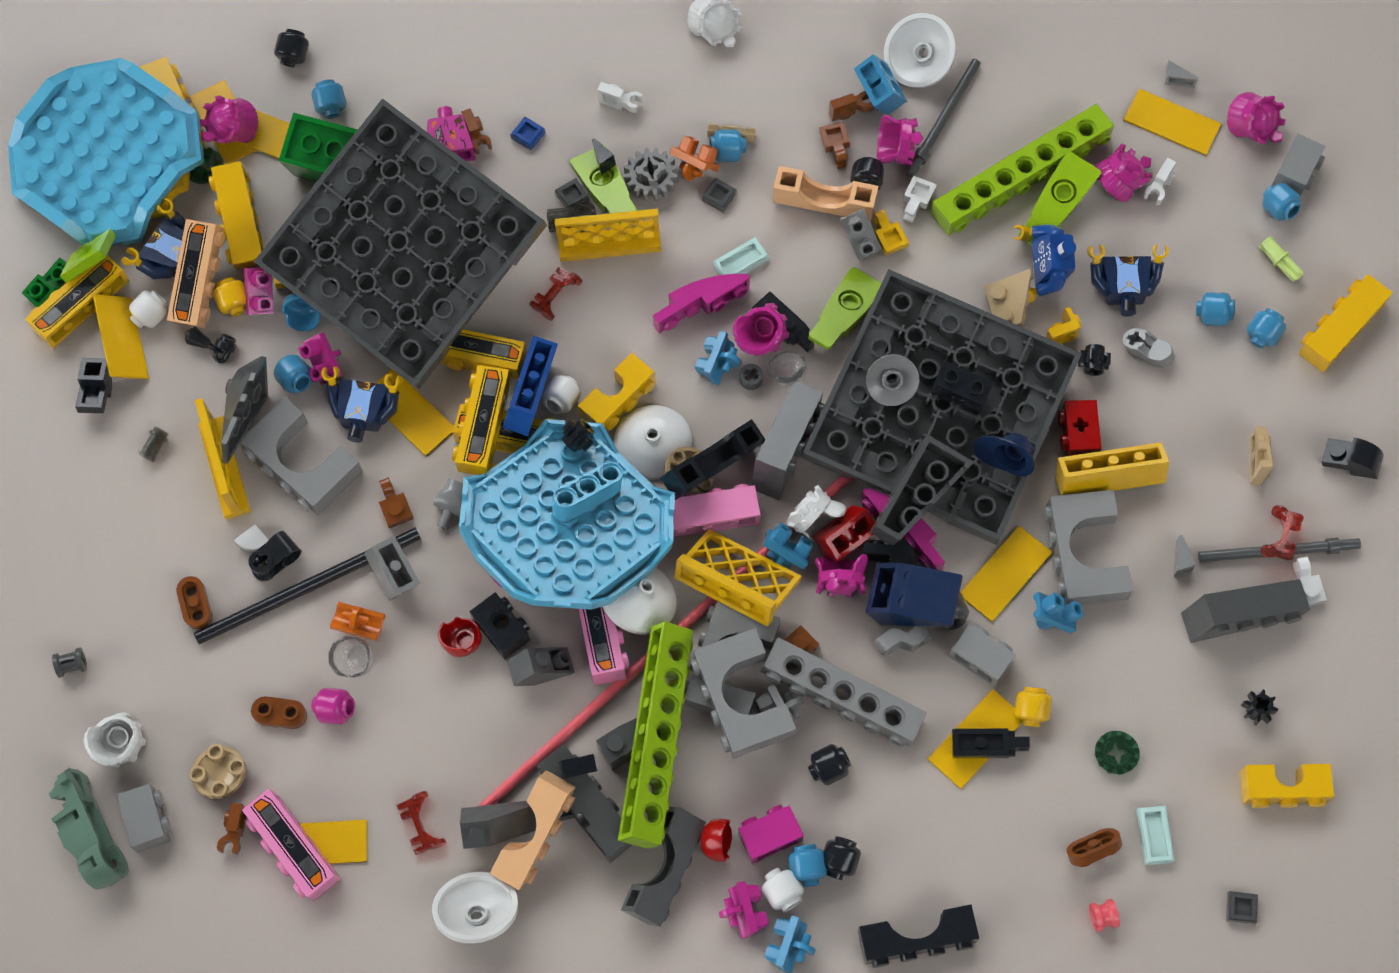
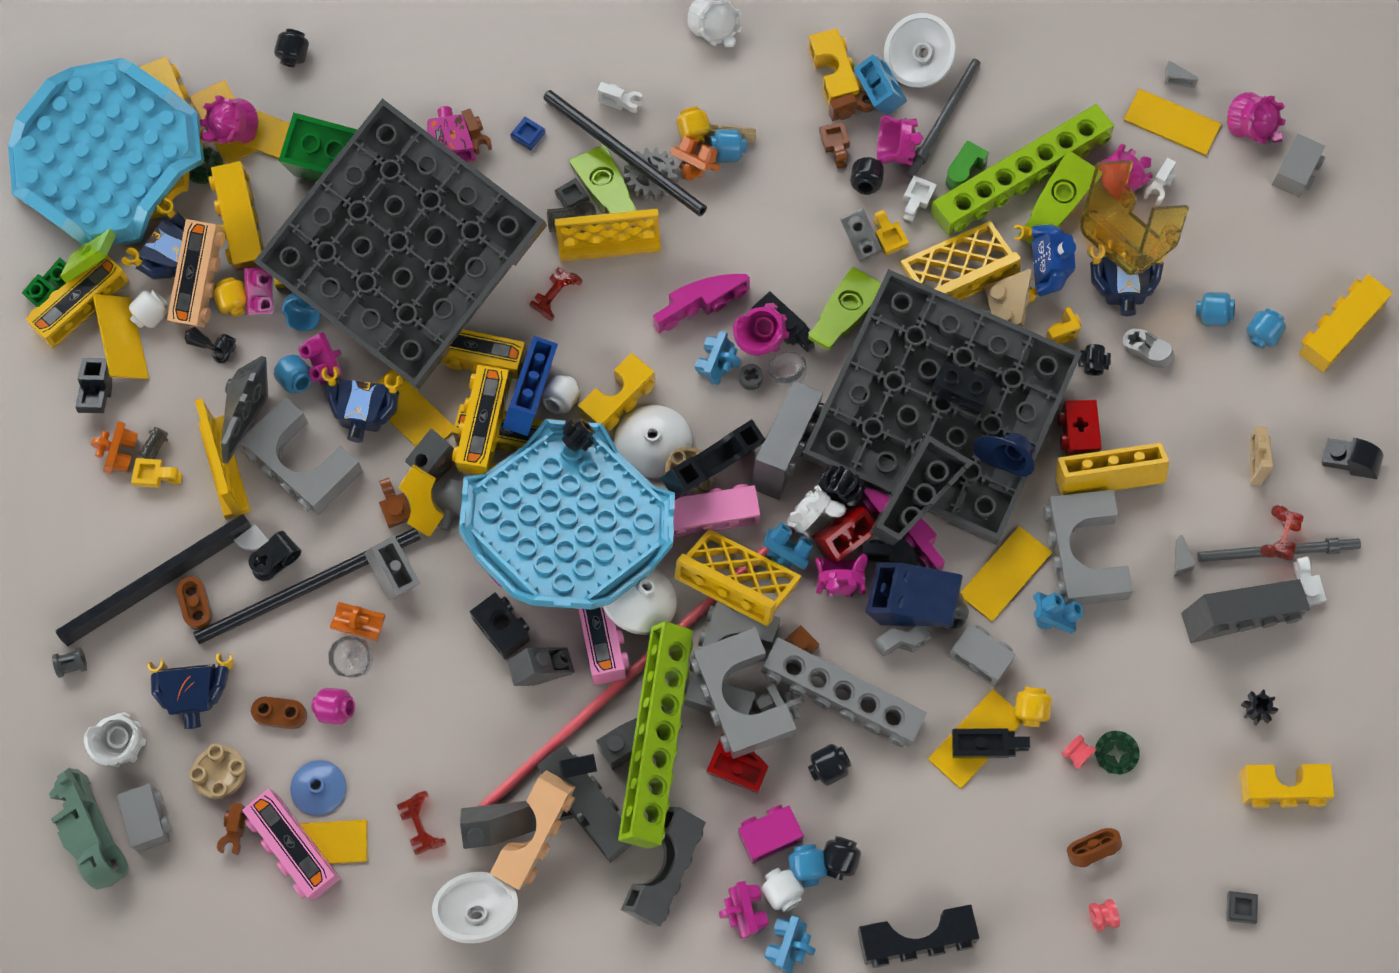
dark azure head [311,79,347,119] -> none
red hair [437,616,482,657] -> none
medium azure beam [552,462,623,521] -> none
piece [592,138,616,175] -> none
red hair [700,819,732,862] -> none
dark grey tile [702,178,737,212] -> none
light aqua tile [712,237,769,275] -> none
light nougat arch [773,166,878,222] -> none
light grey dish [866,354,919,406] -> none
light aqua tile [1136,805,1175,866] -> none
yellowish green axle [1259,236,1304,282] -> none
dark azure head [1262,183,1301,221] -> none
none -> black tile [55,514,252,647]
none -> orange hips [90,421,138,474]
none -> yellow plate [131,458,183,488]
none -> dark blue torso [147,653,234,729]
none -> medium blue dish [290,760,346,816]
none -> yellow tile [398,464,444,537]
none -> dark grey torso [405,428,455,485]
none -> black piece [544,90,707,217]
none -> yellow head [676,106,712,145]
none -> red wing [706,732,769,794]
none -> yellow arch [808,28,862,107]
none -> black gear [818,465,865,509]
none -> yellow fence [901,220,1021,300]
none -> bright green leg [946,140,989,190]
none -> coral wheel [1061,734,1096,770]
none -> clear yellow windscreen [1080,160,1189,275]

